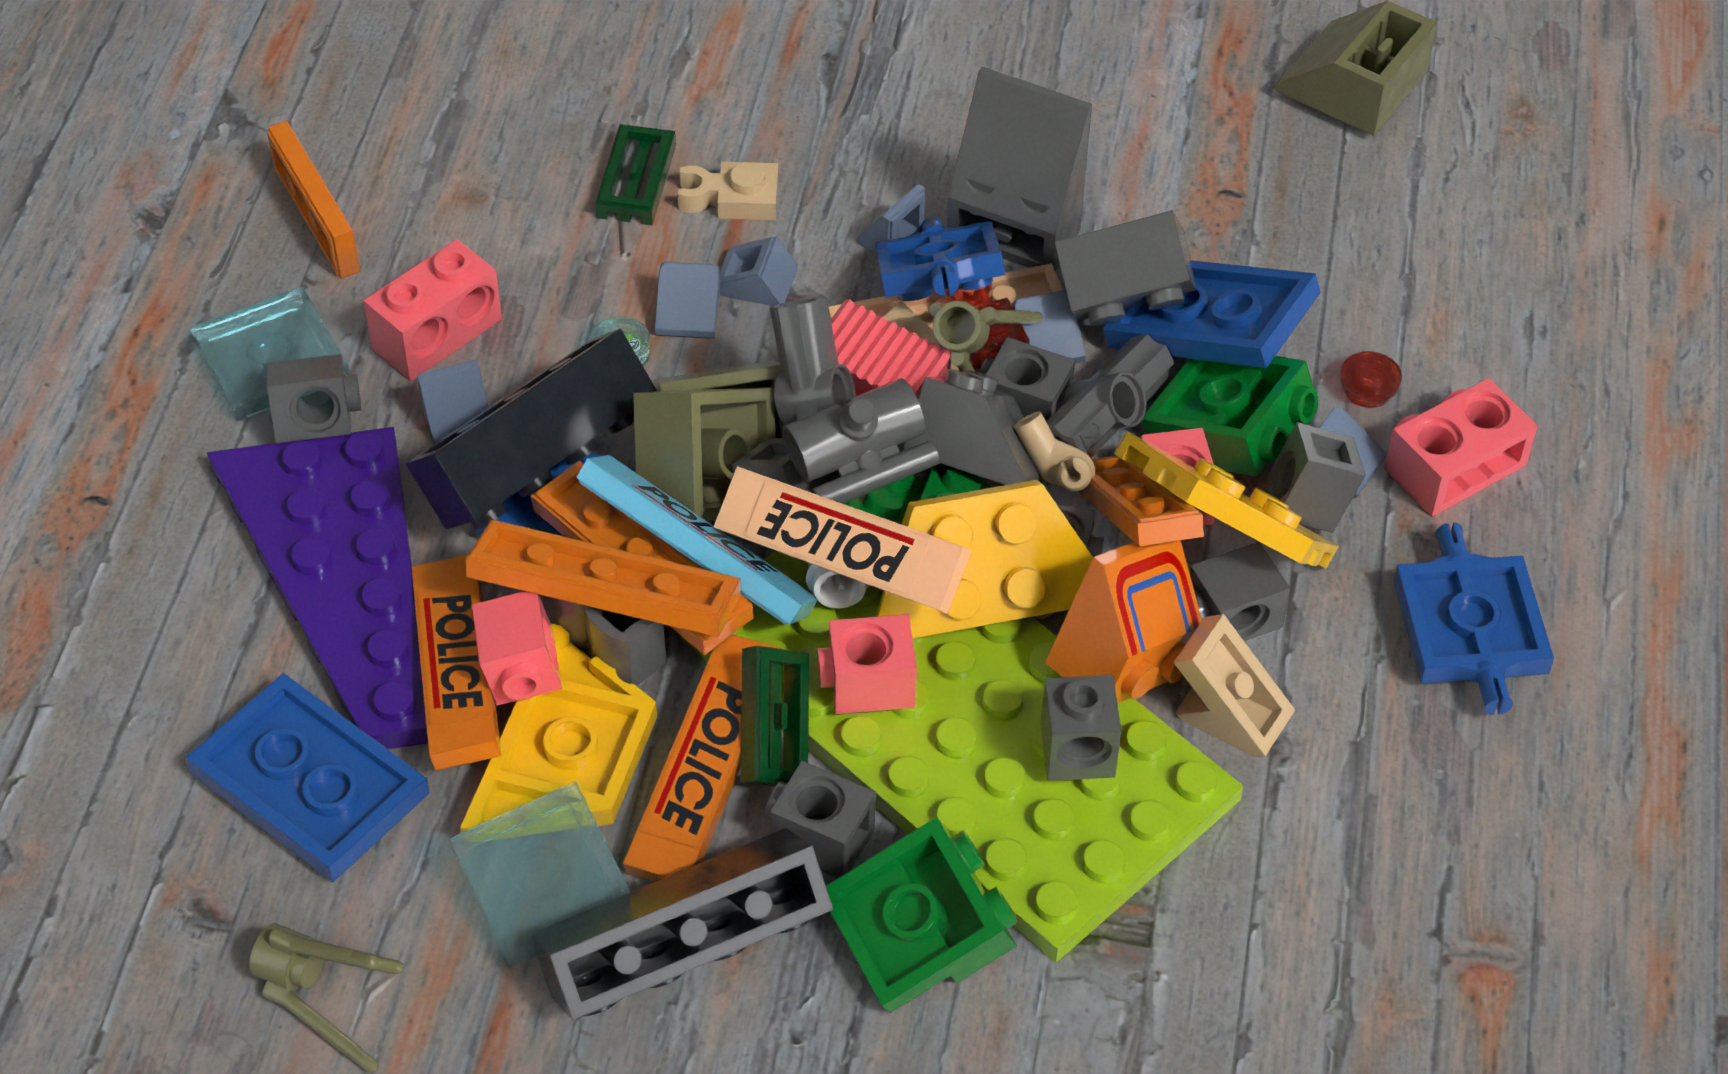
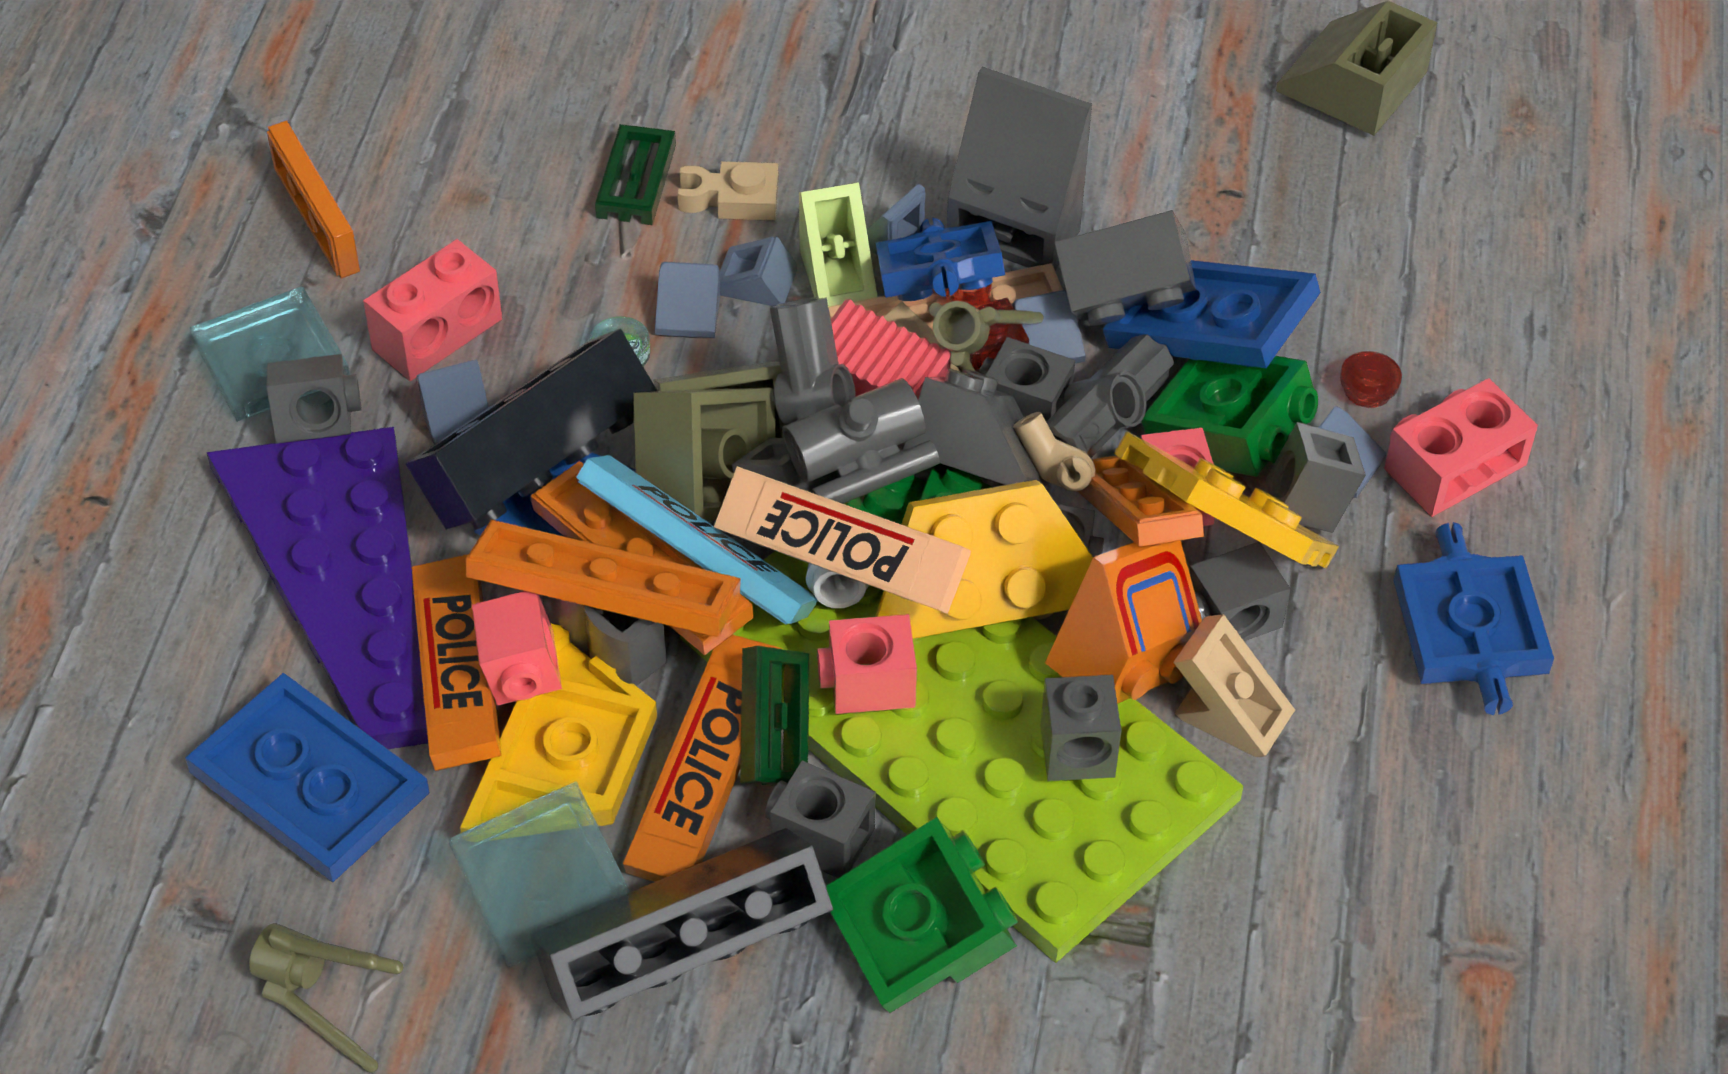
none -> yellowish green slope [799,183,877,307]

